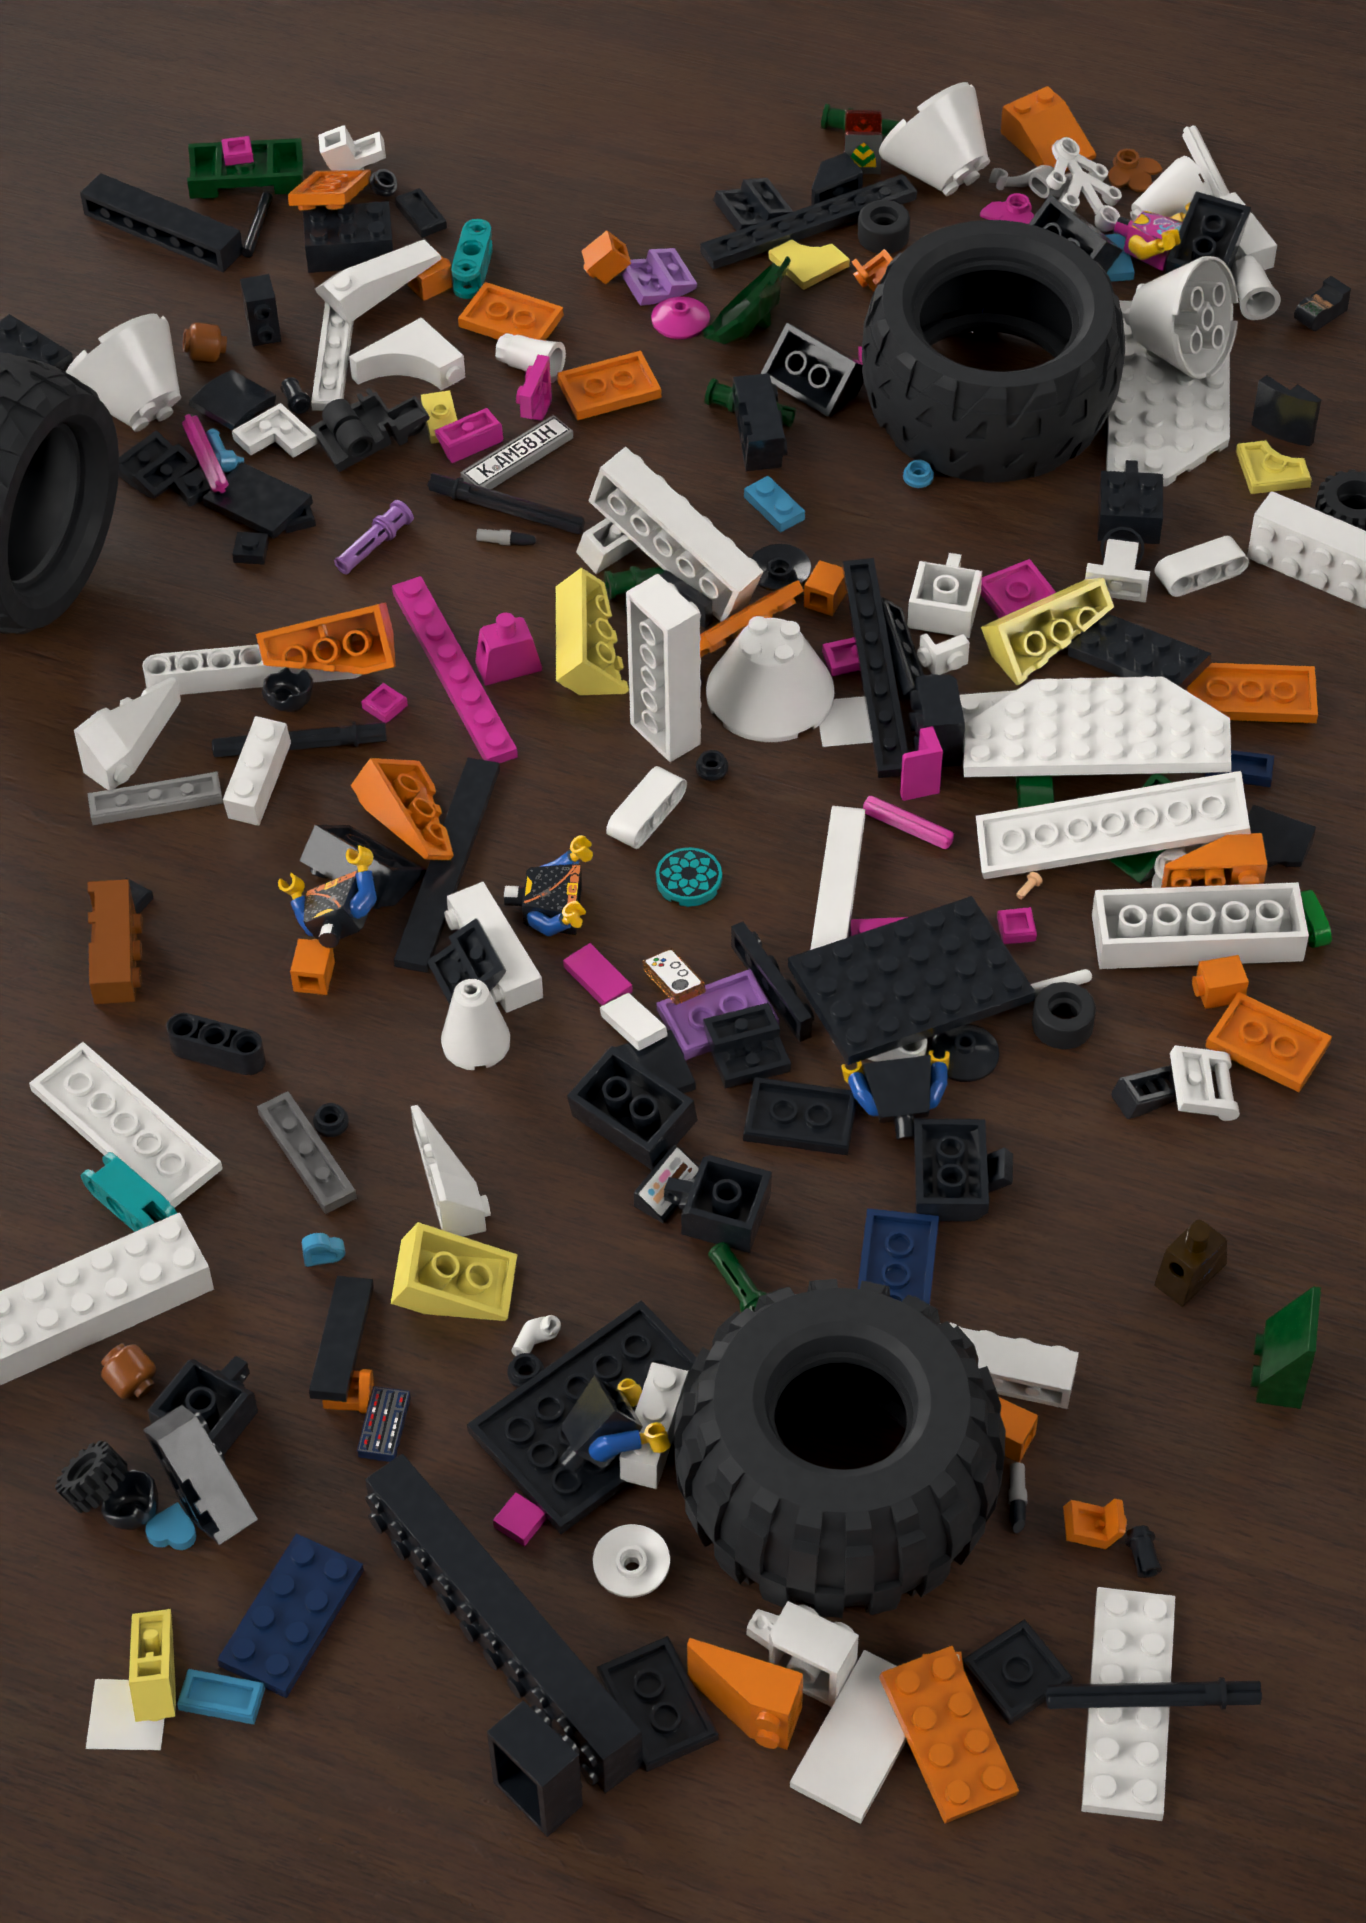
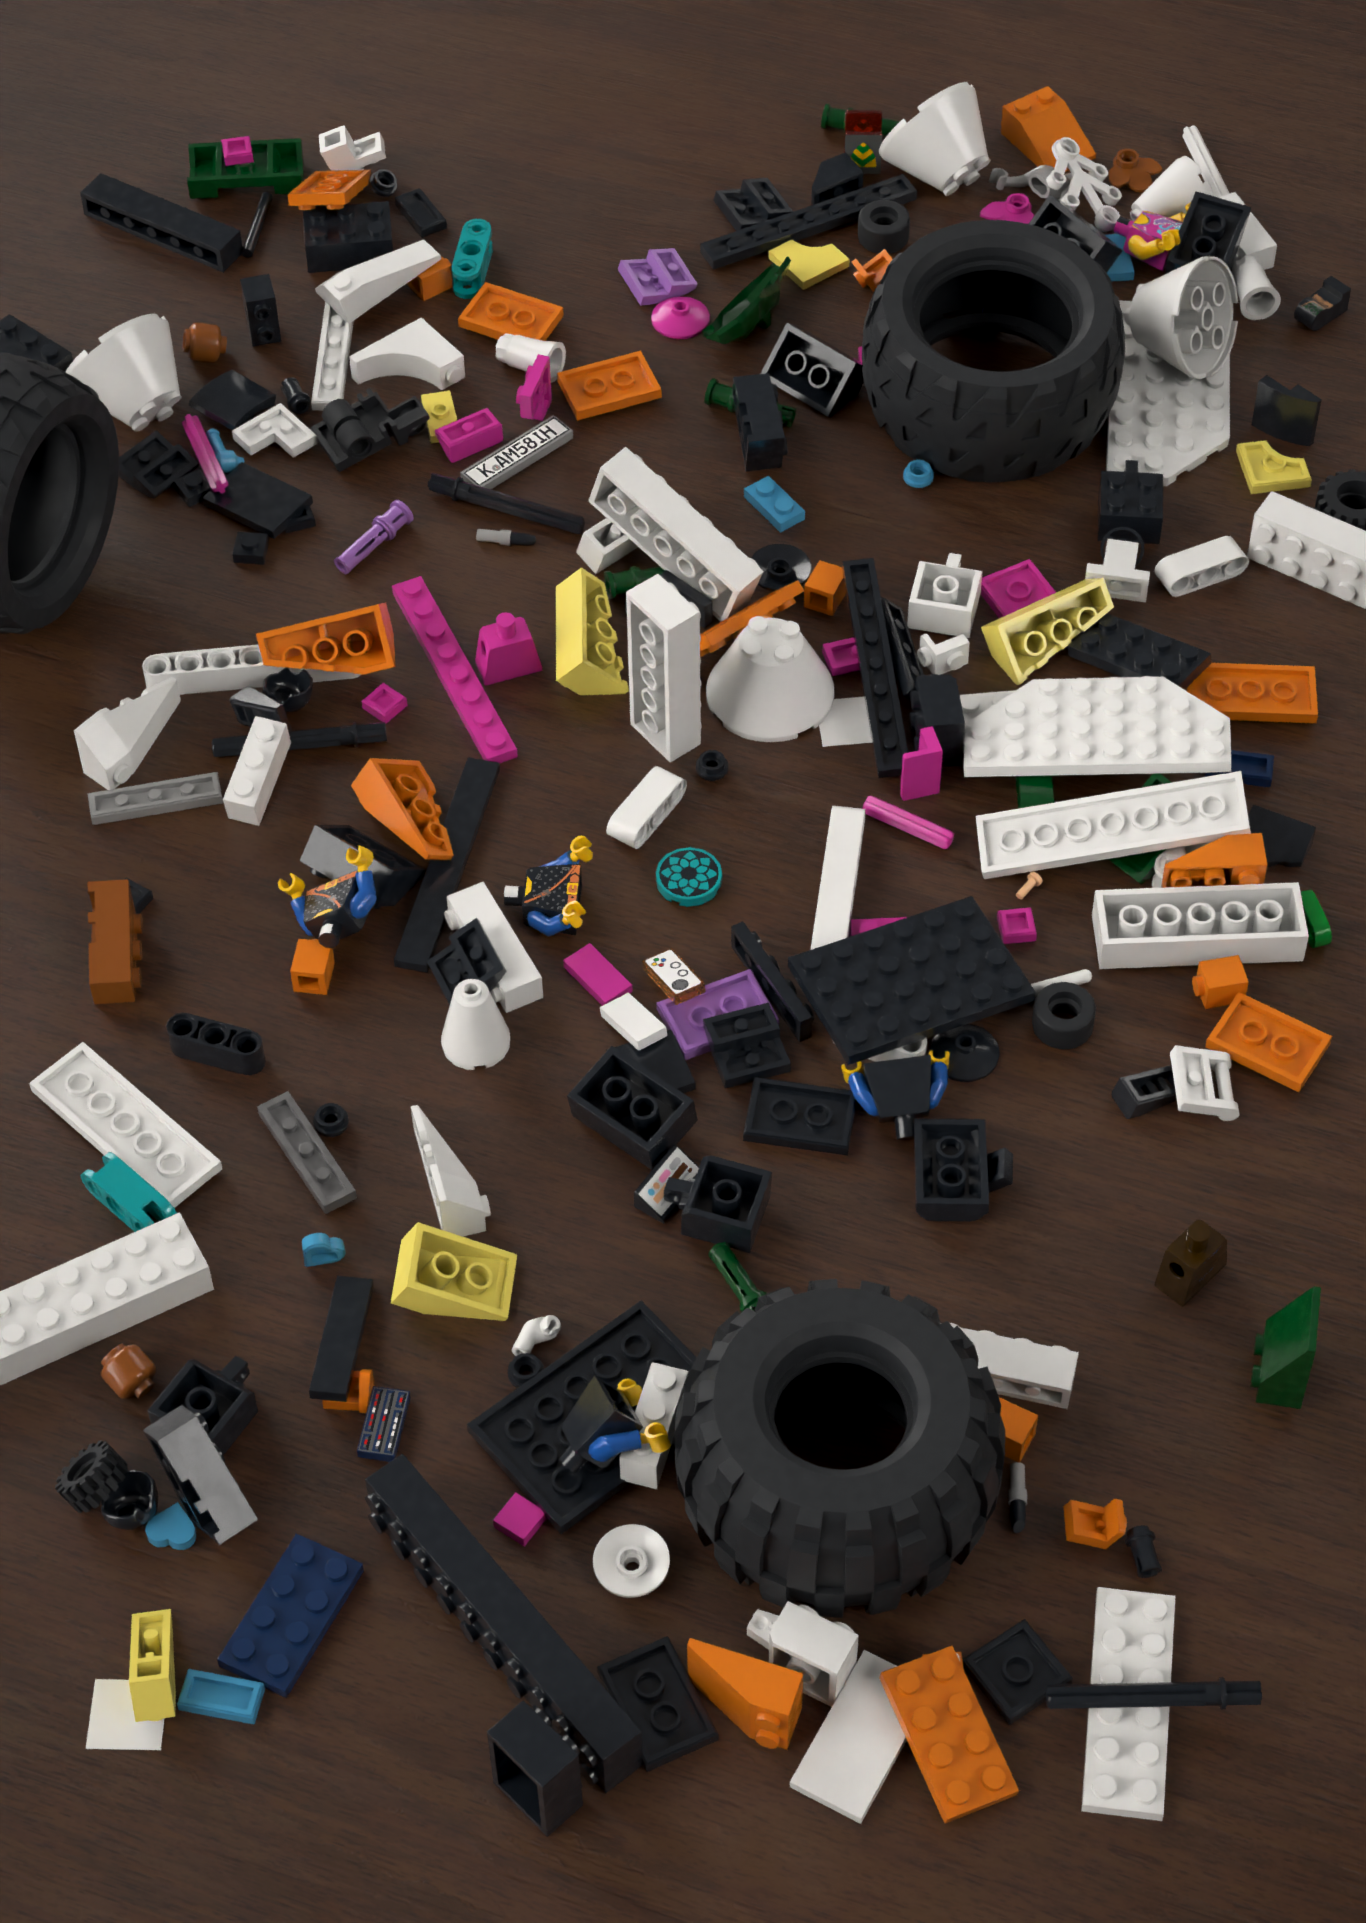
orange brick [582,230,631,284] -> none
dark blue plate [857,1208,939,1304] -> none
none -> black slope [230,686,292,733]

